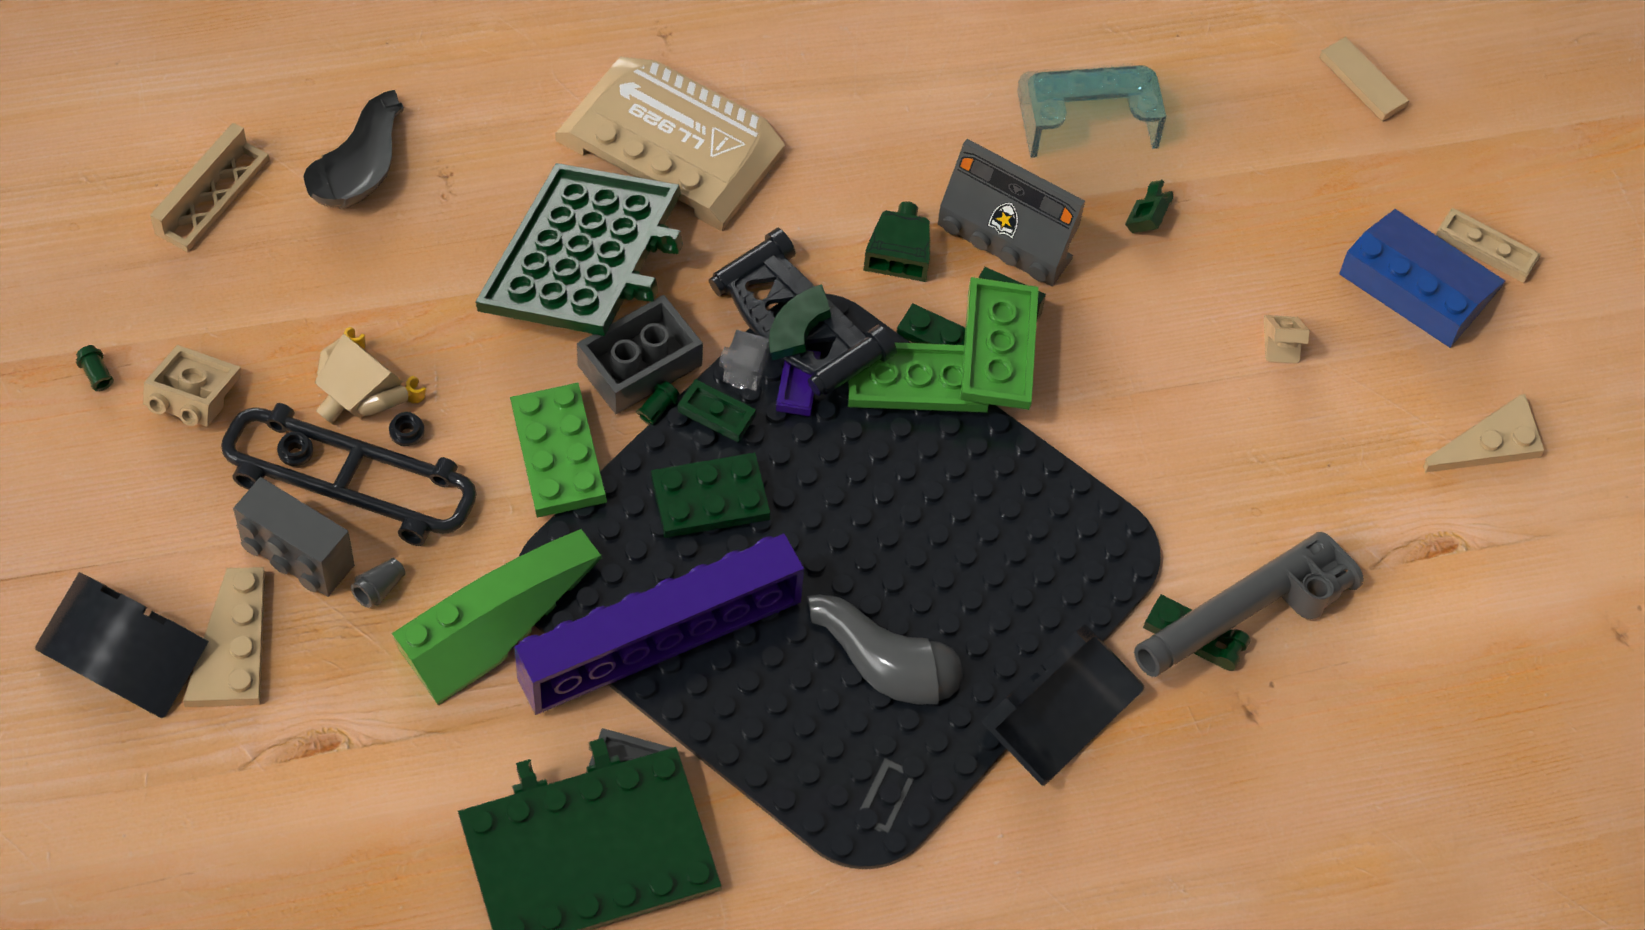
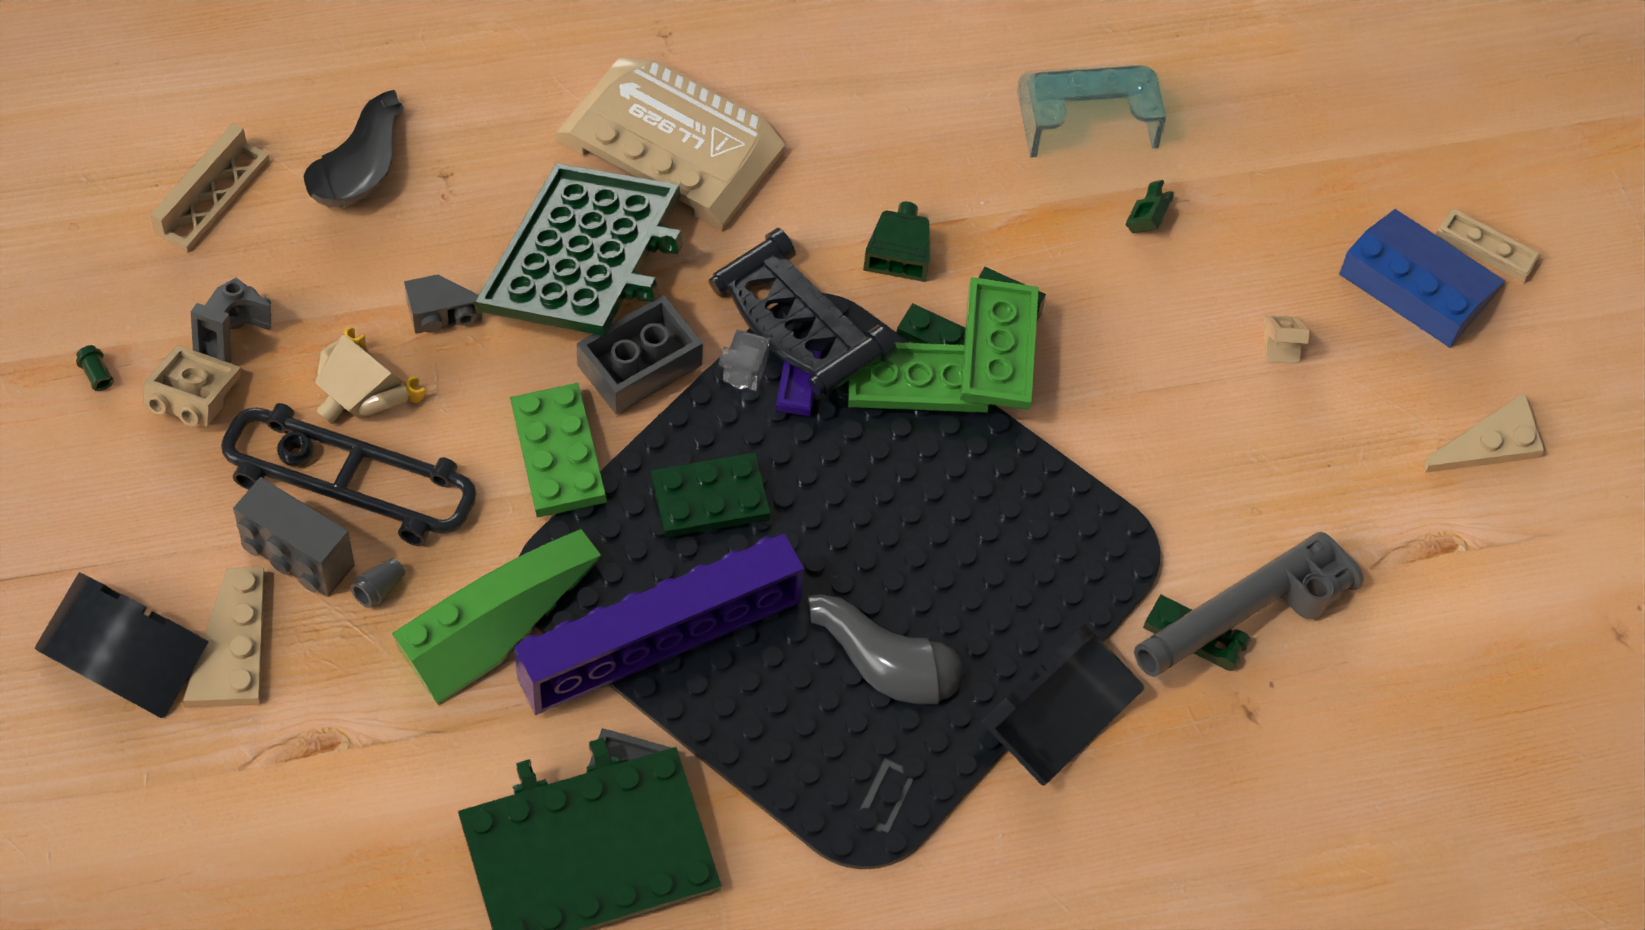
black plate [389,412,425,446] -> none
dark green pin [636,381,680,425] -> none
dark green plate [678,379,756,443] -> none
dark green tile [769,284,831,361] -> none
dark grey piece [938,139,1085,287] -> none
tan tile [1320,37,1409,122] -> none
none -> dark grey tile [190,277,272,363]
none -> dark grey slope [404,274,483,334]

